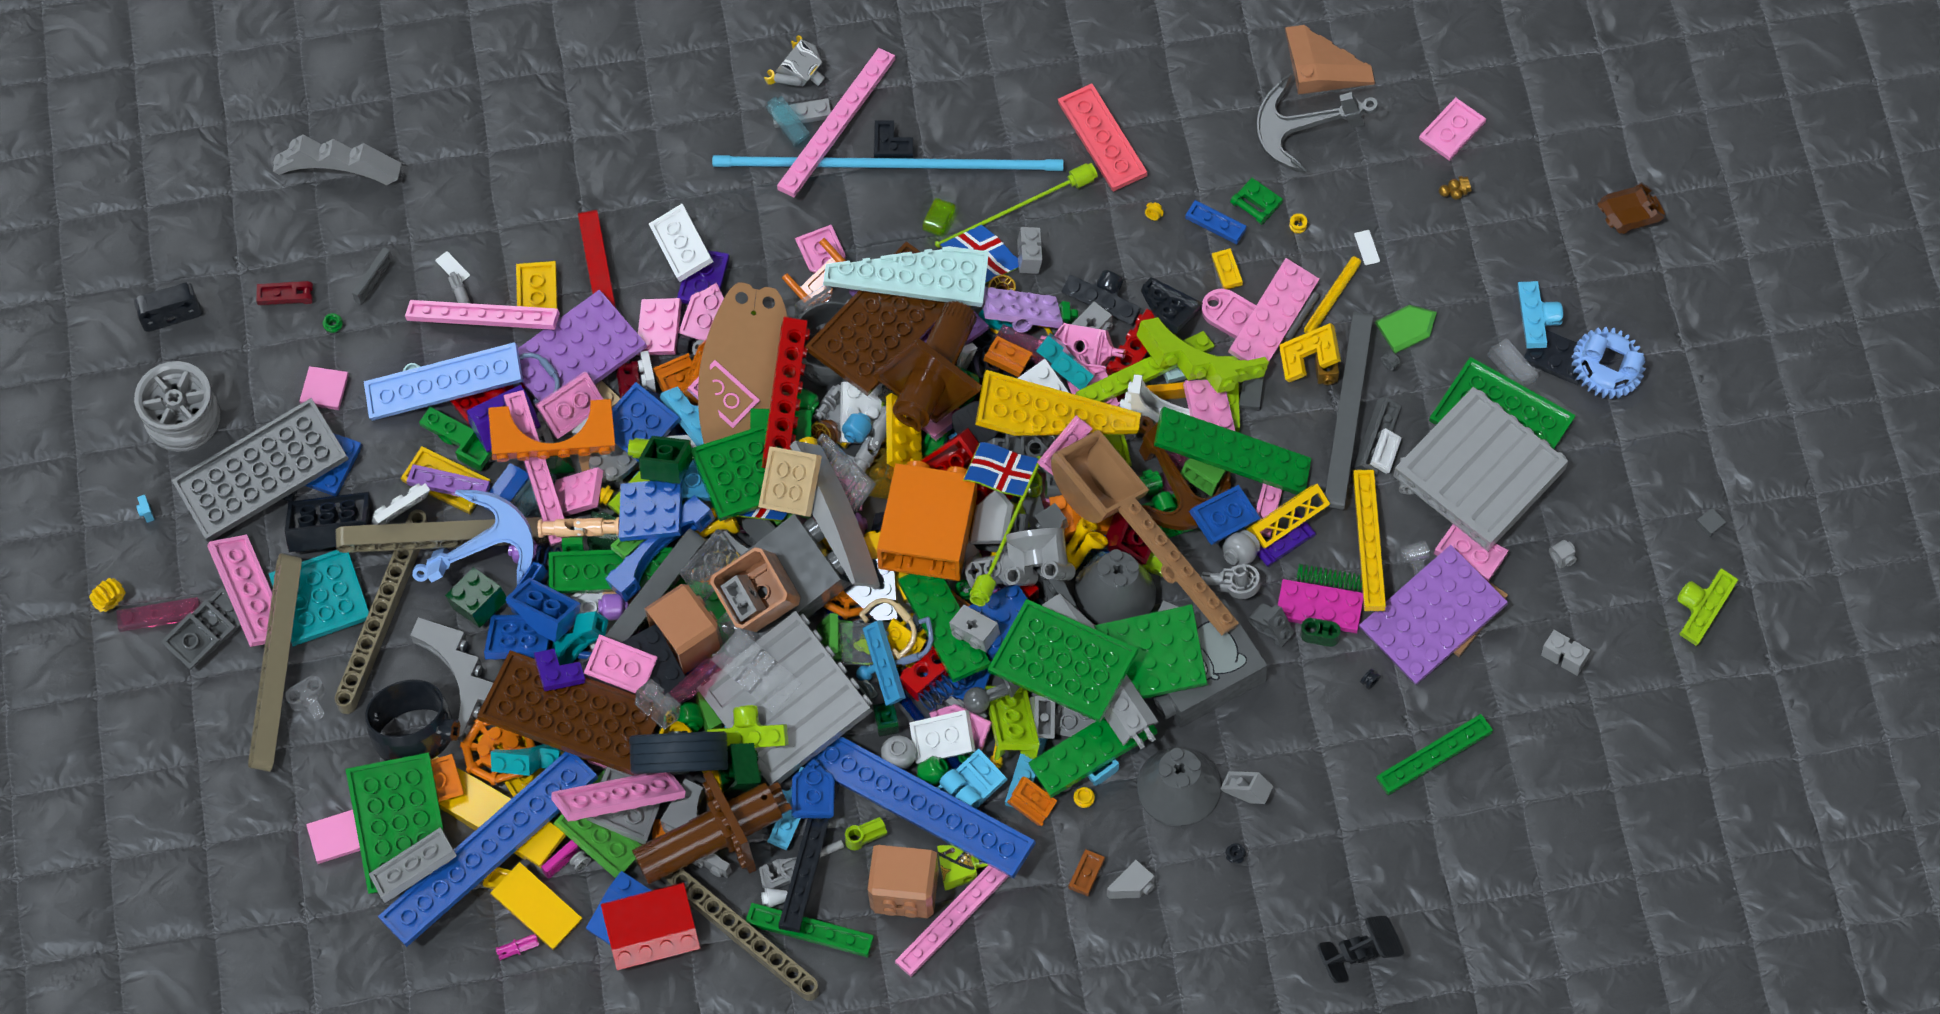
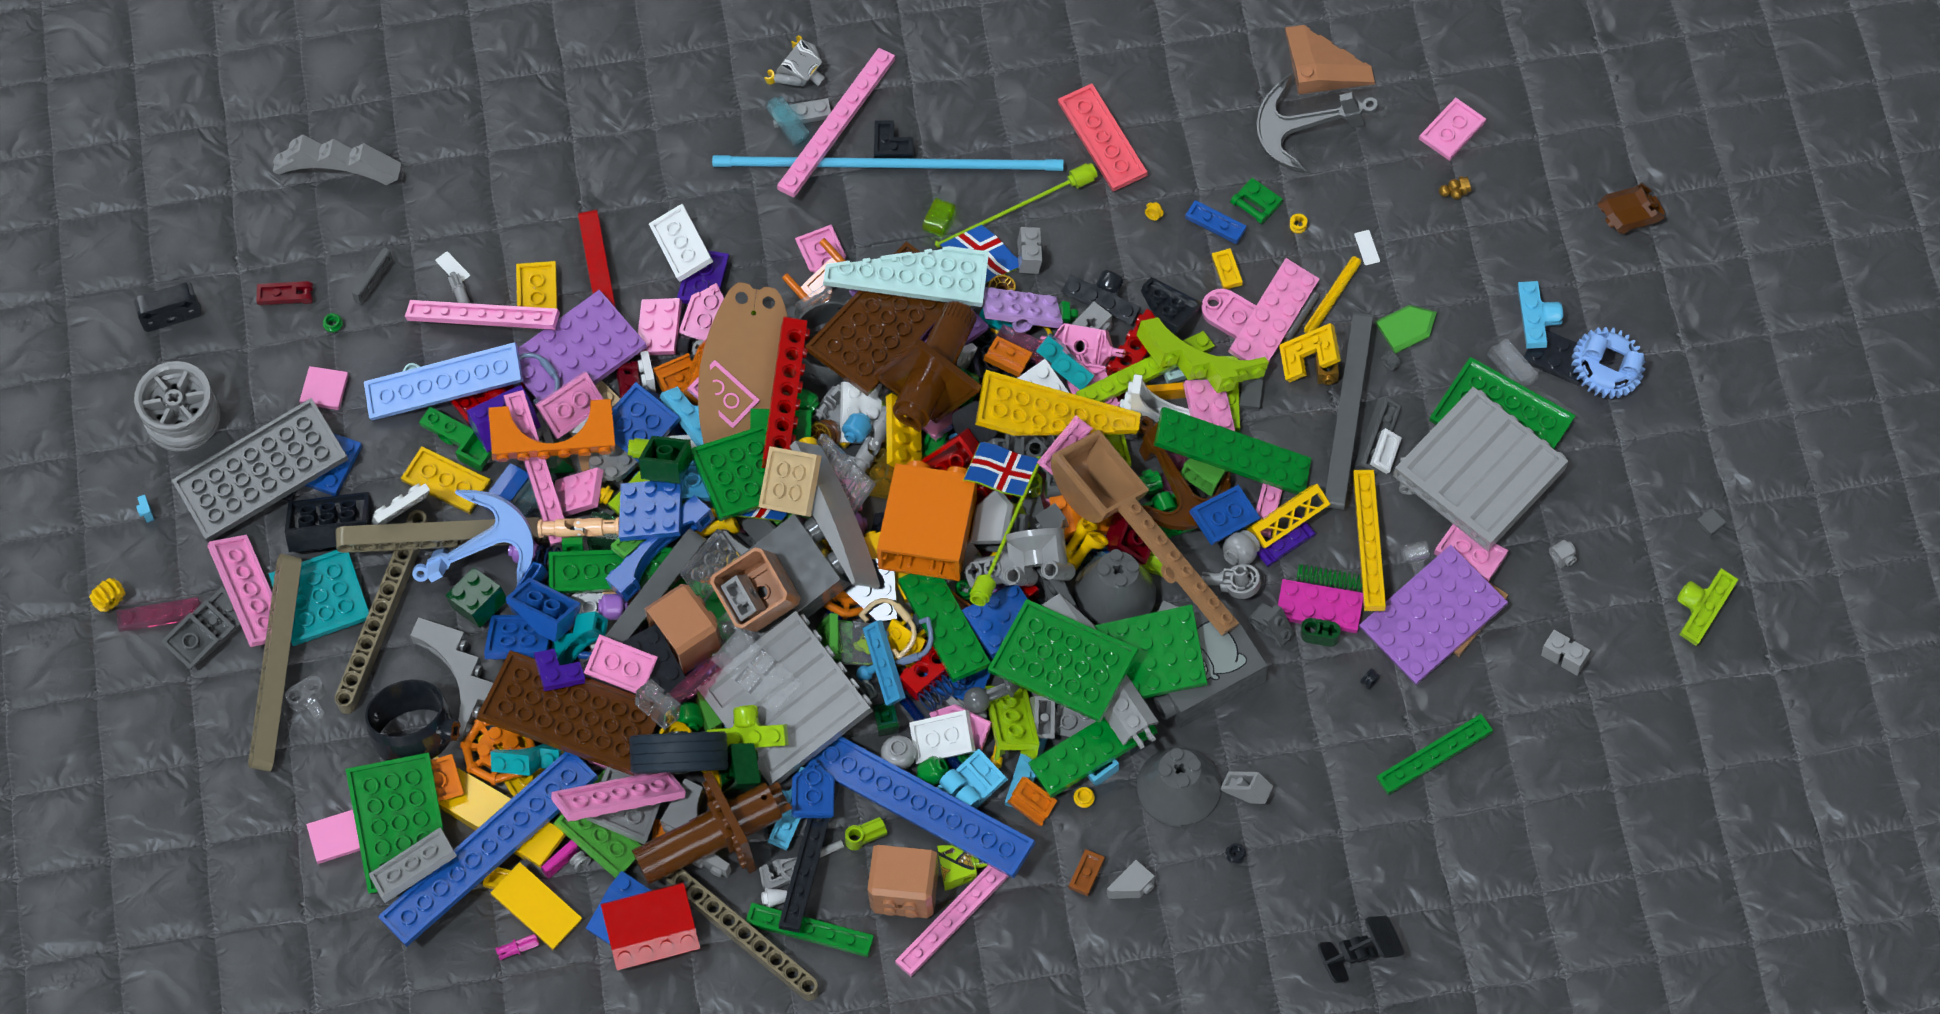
medium lavender plate [406,464,490,498] -> none
light grey brick [949,605,1000,652] -> none

